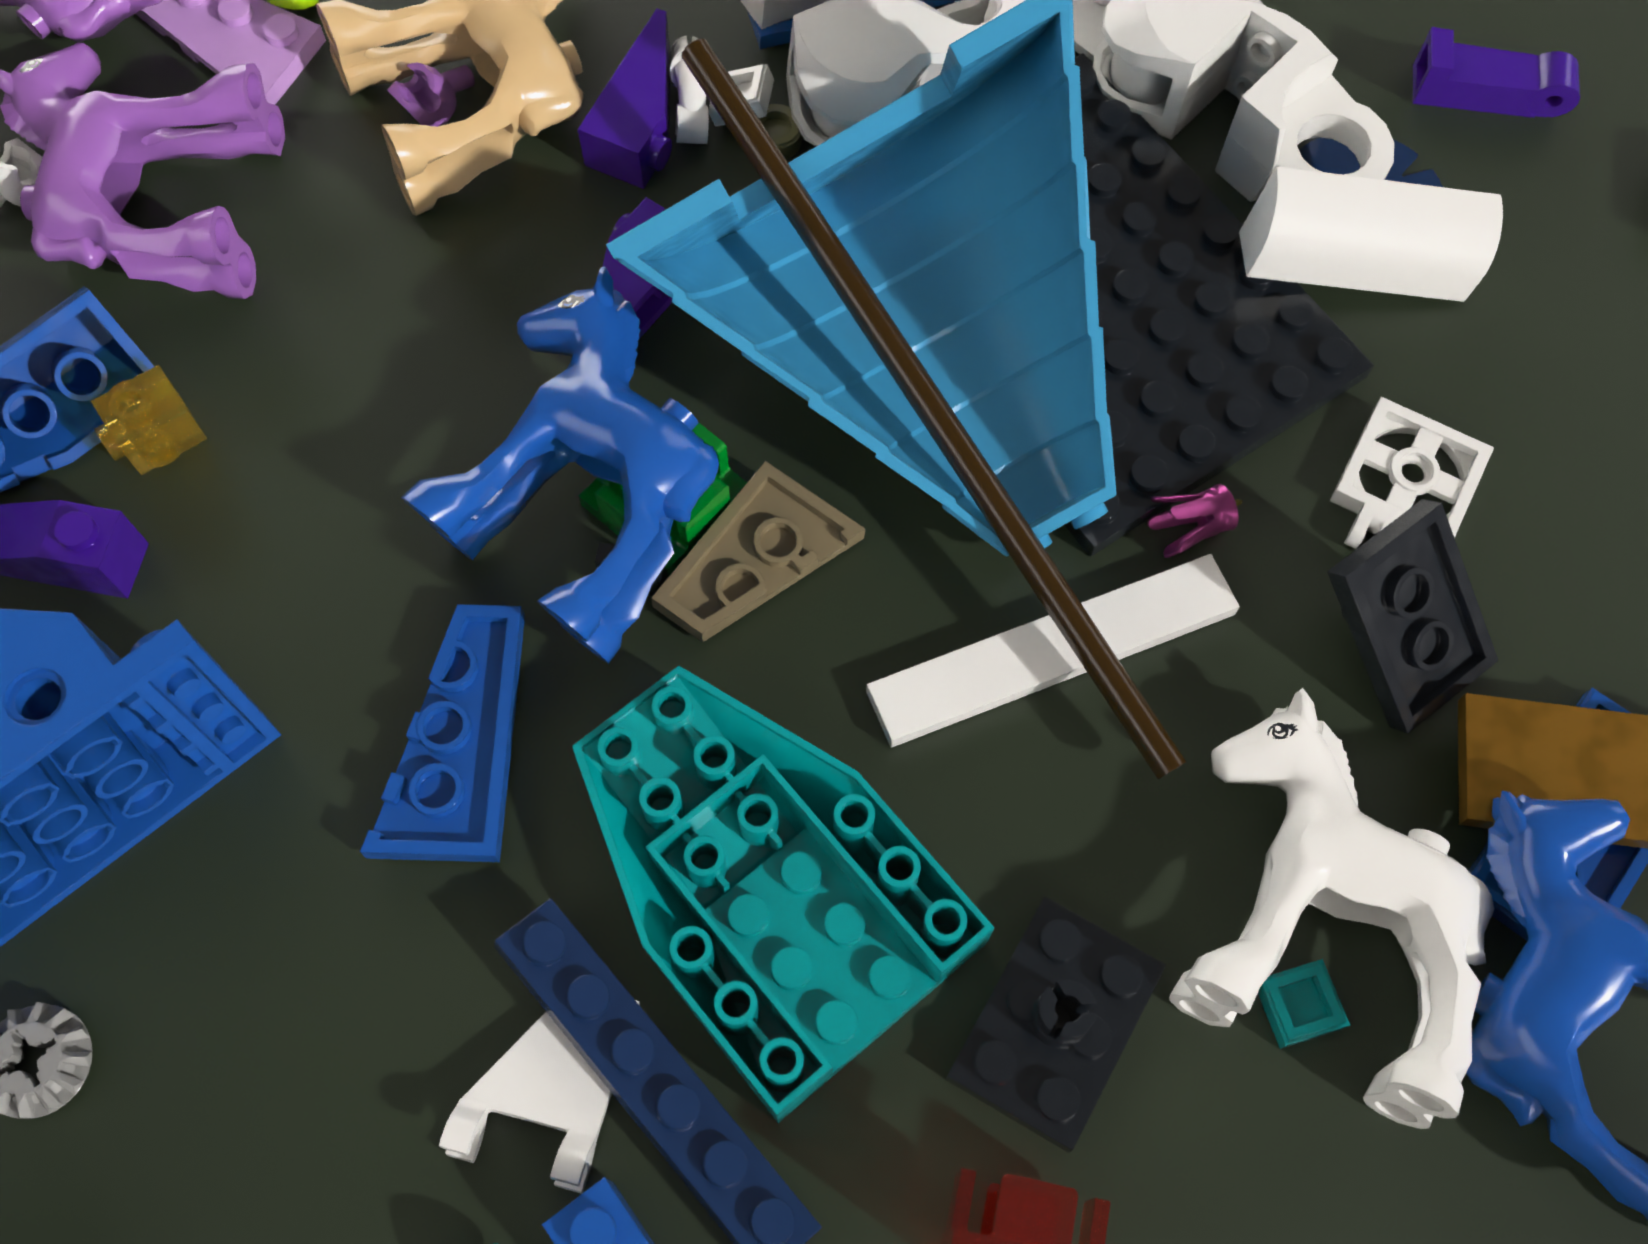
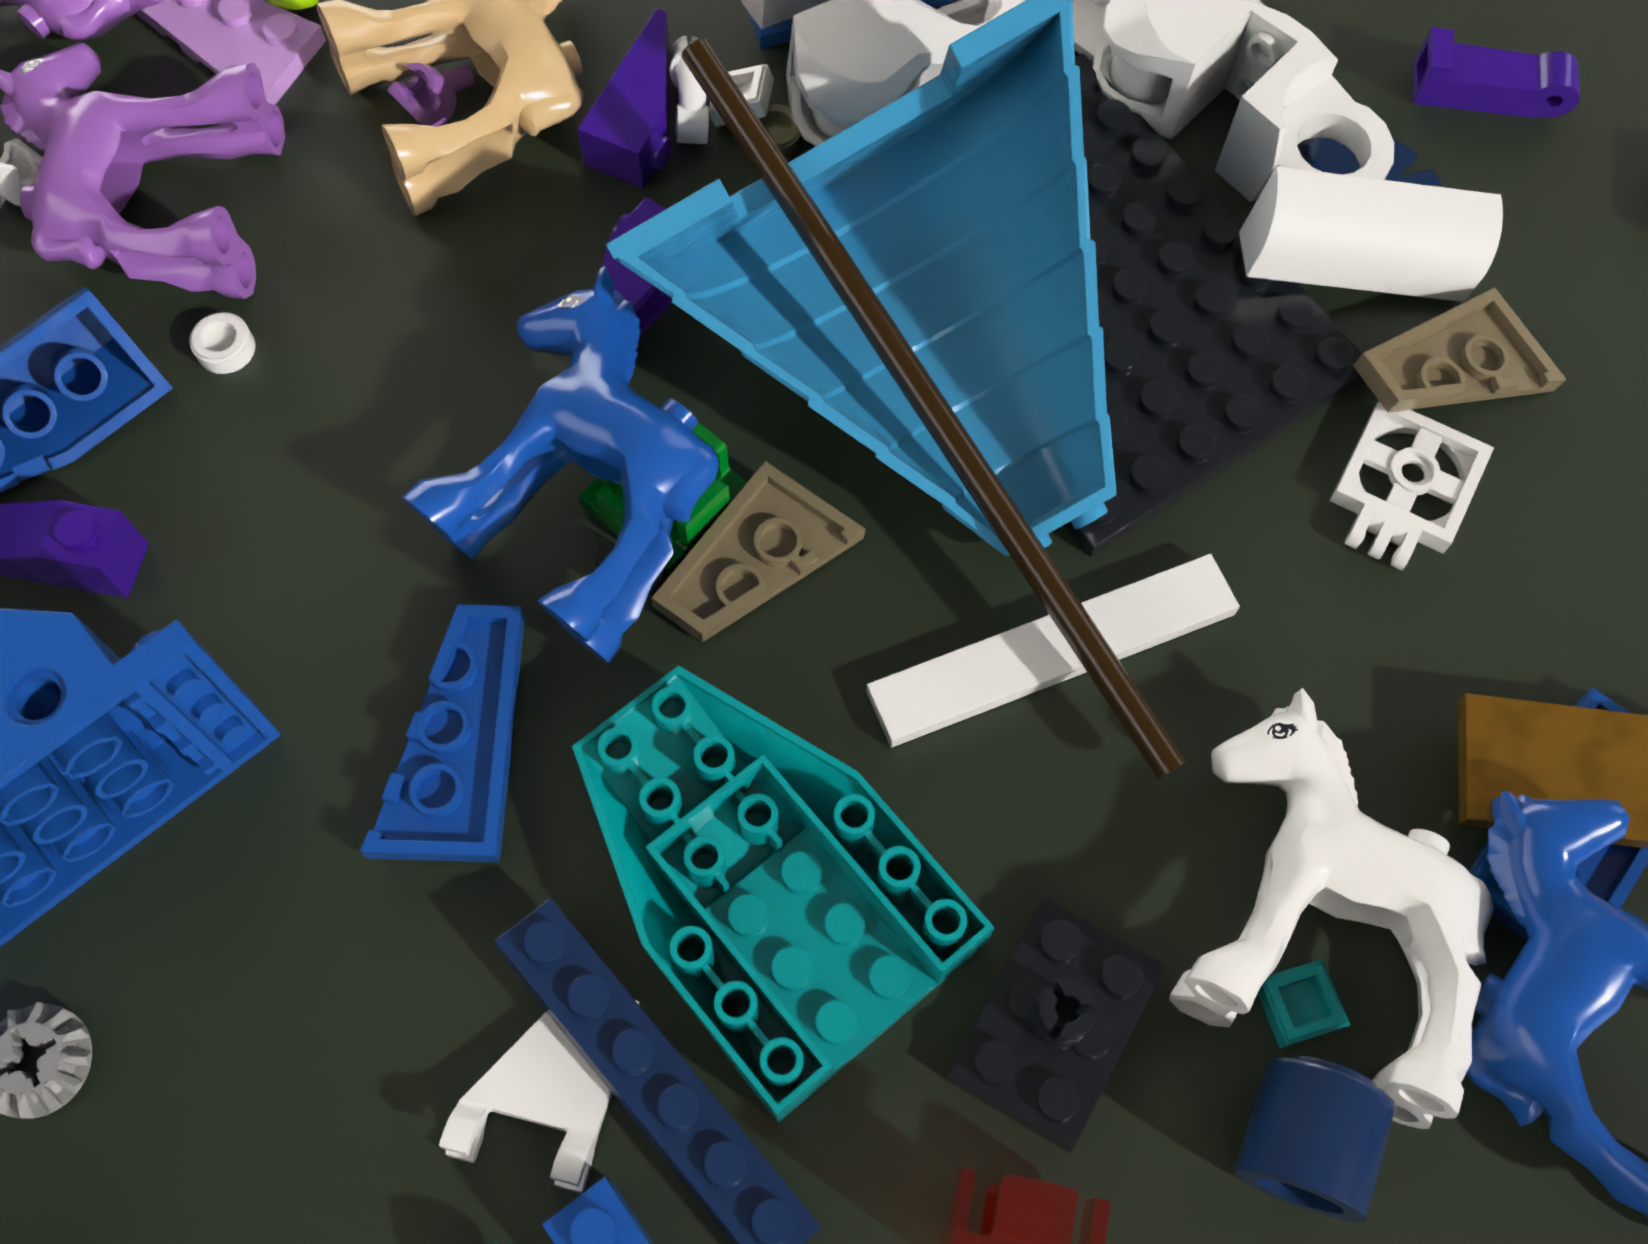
clear yellow brick [91,365,207,476] -> none
flat silver piece [1147,484,1242,558] -> none
black plate [1327,499,1499,734] -> none
none -> white tile [189,312,255,374]
none -> dark blue piece [1234,1056,1395,1223]
none -> dark tan wing [1353,288,1567,413]

